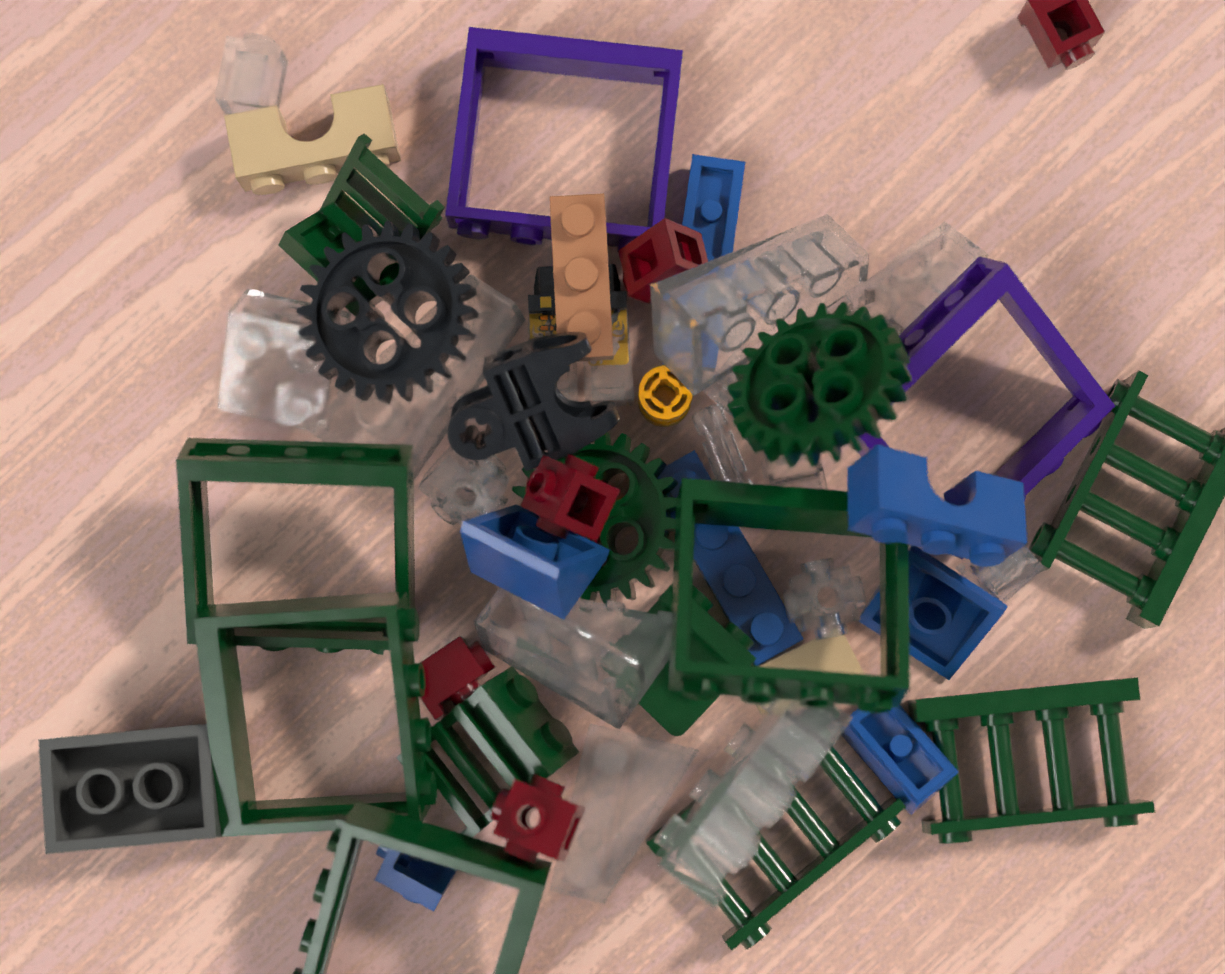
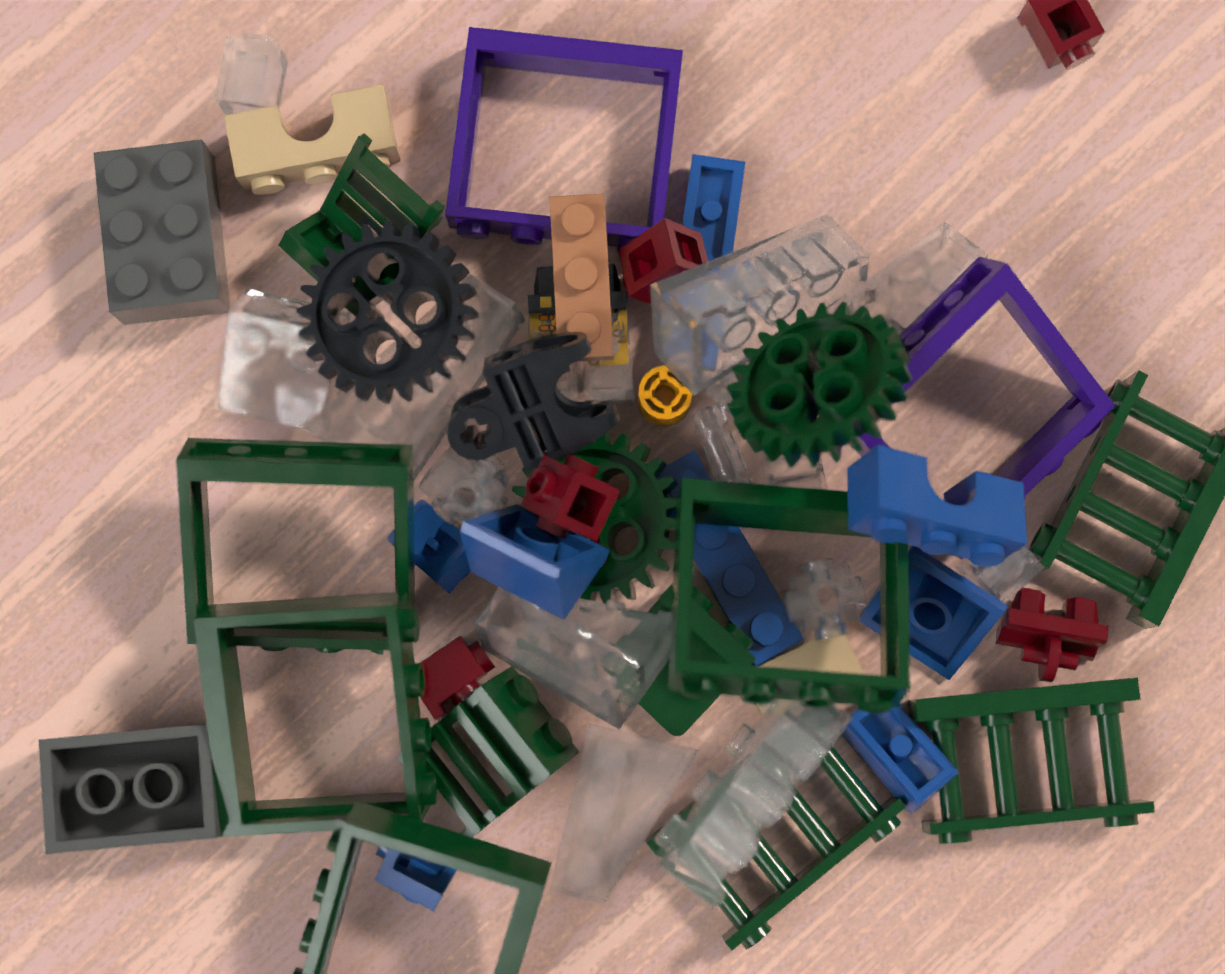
dark red brick [491,774,586,863] -> none
none -> dark grey brick [93,139,231,325]
none -> blue bracket [387,499,470,594]
none -> dark red hips [995,587,1108,682]

